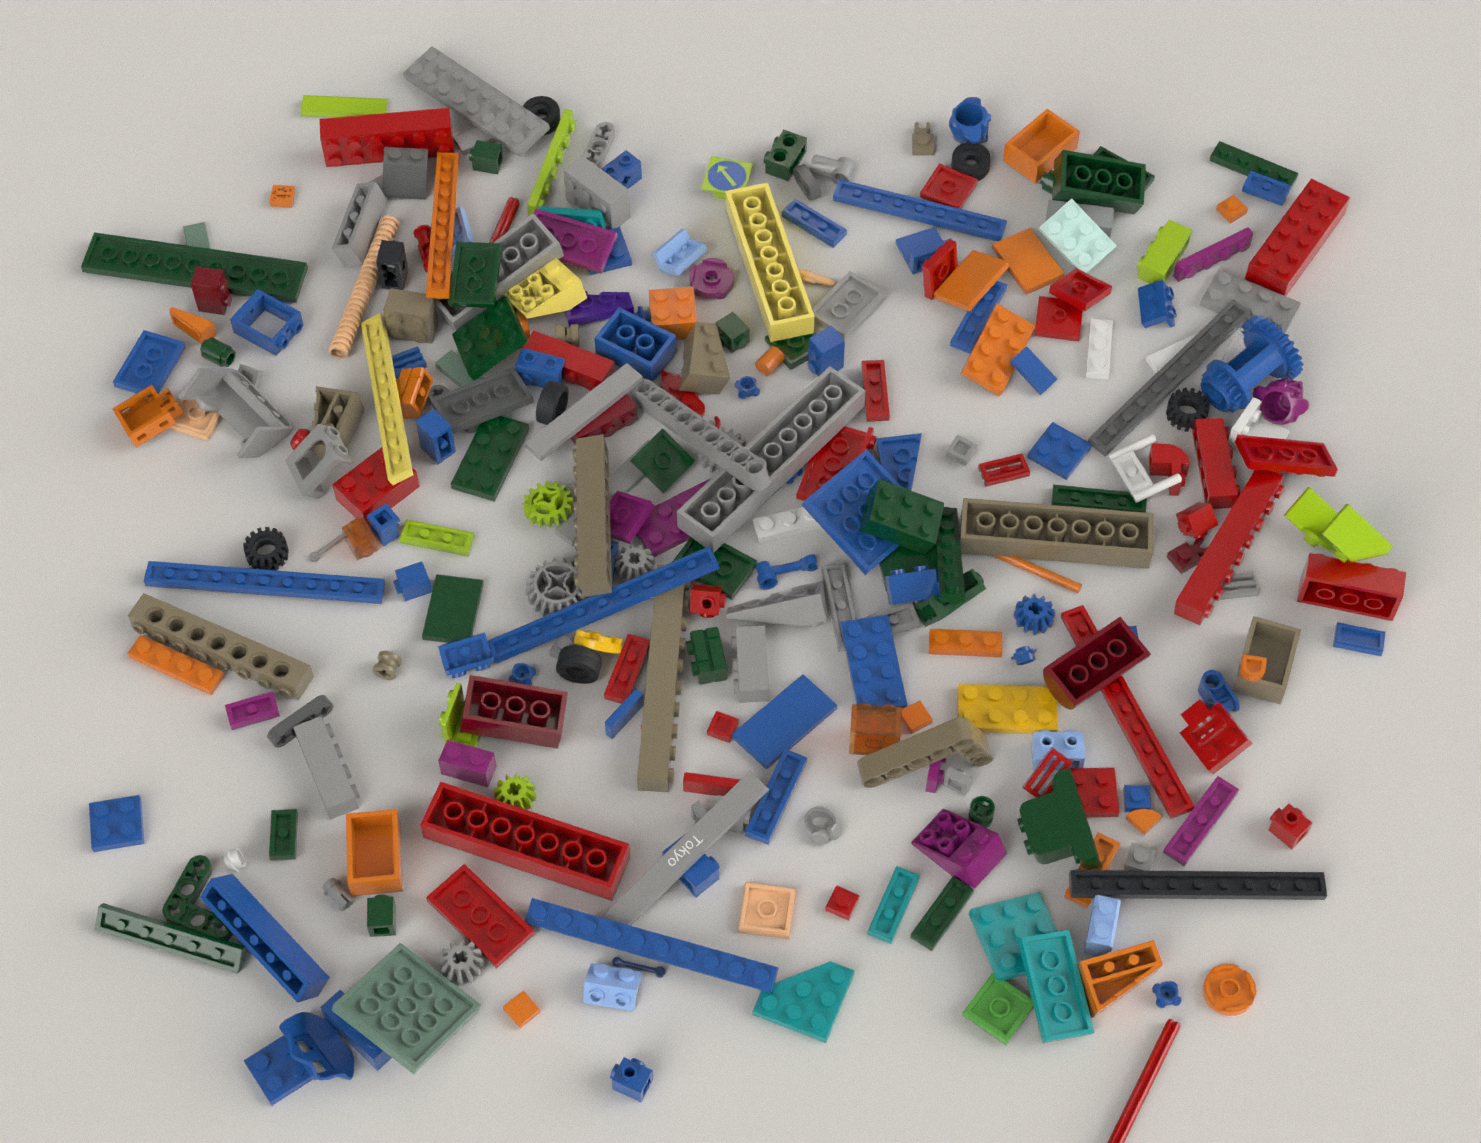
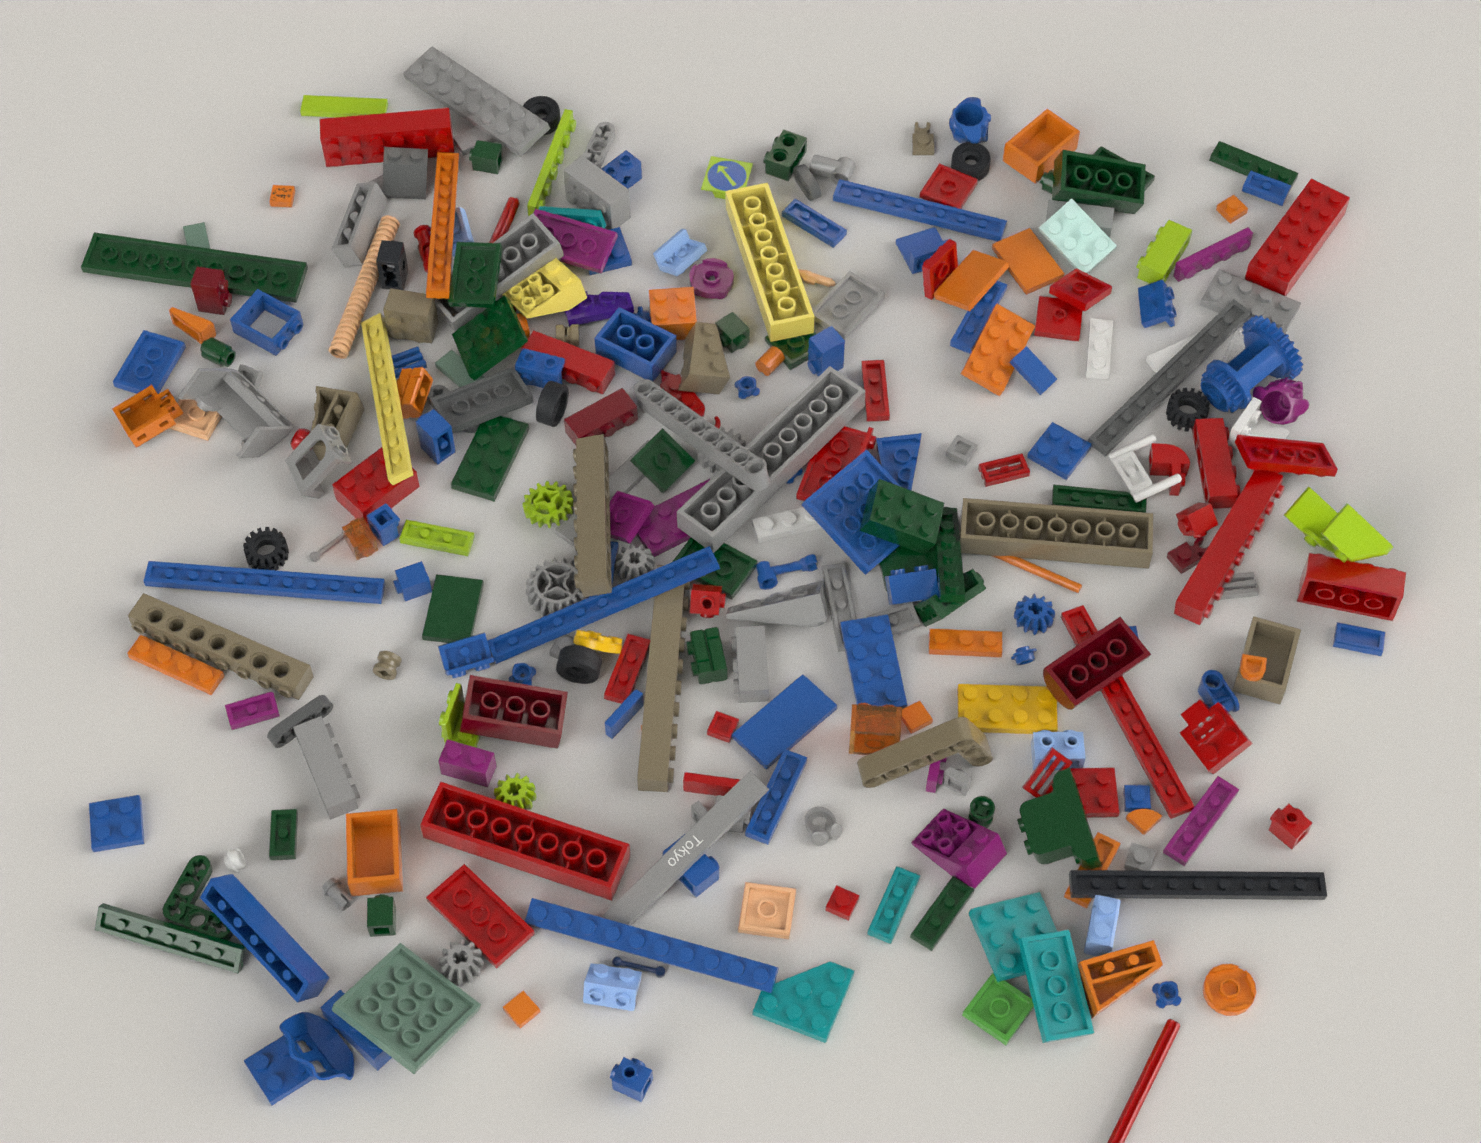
light grey tile [525,363,643,461] -> none

